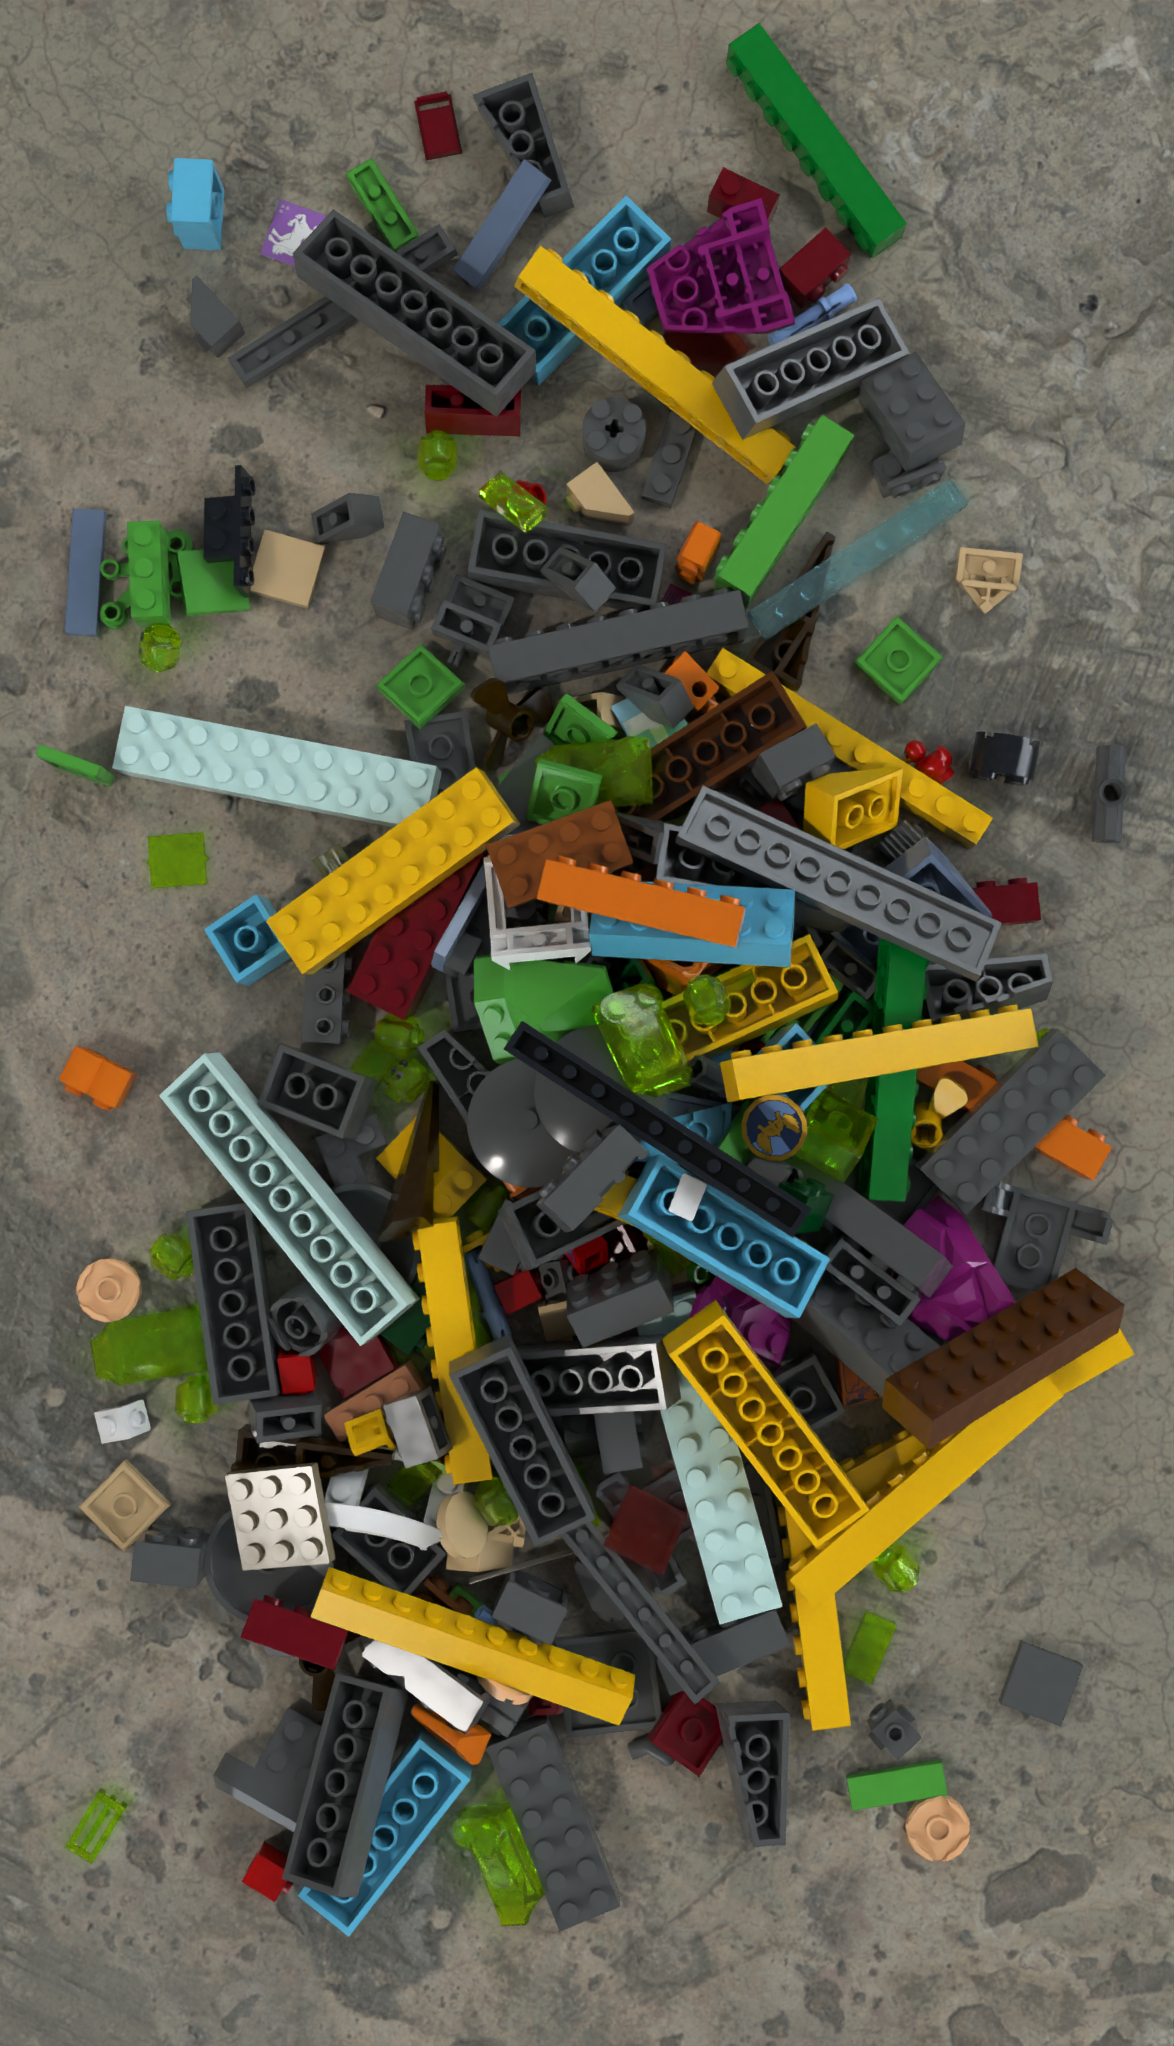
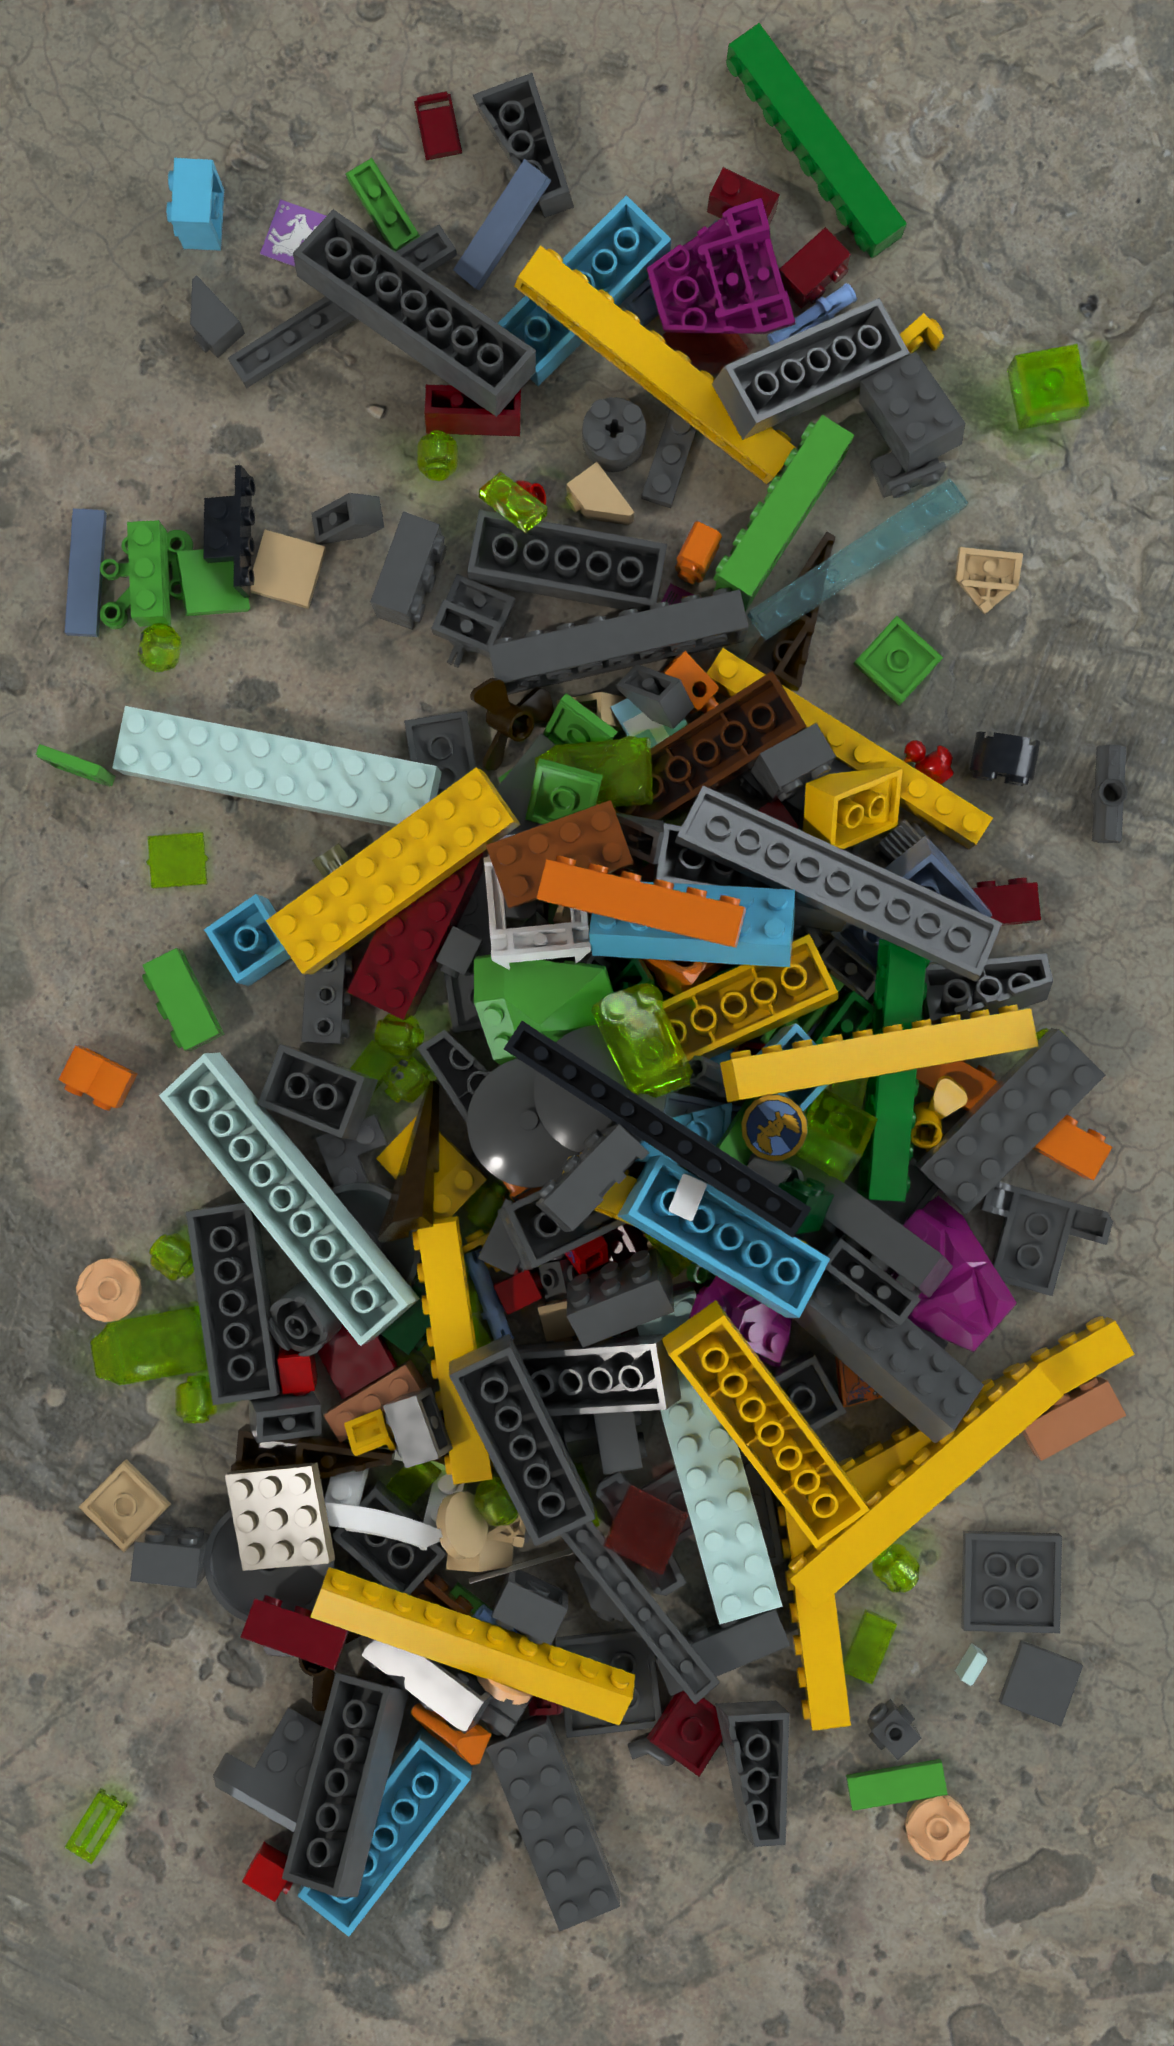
white bracket [94,1400,151,1444] -> none
bright green tile [375,644,465,730] -> none
sand blue tile [432,854,489,972] -> none
clear neon green slope [452,1802,546,1927] -> none
dark grey slope [540,547,616,612] -> none
clear neon green head [683,975,731,1026] -> none
reddish brown brick [882,1268,1124,1449] -> none
none -> bright green brick [142,948,225,1052]
none -> yellow bracket [900,313,944,354]
none -> light aqua tile [955,1643,987,1686]
none -> dark grey plate [961,1531,1062,1633]
none -> clear neon green brick [1007,344,1090,430]
none -> nougat brick [1022,1376,1126,1461]

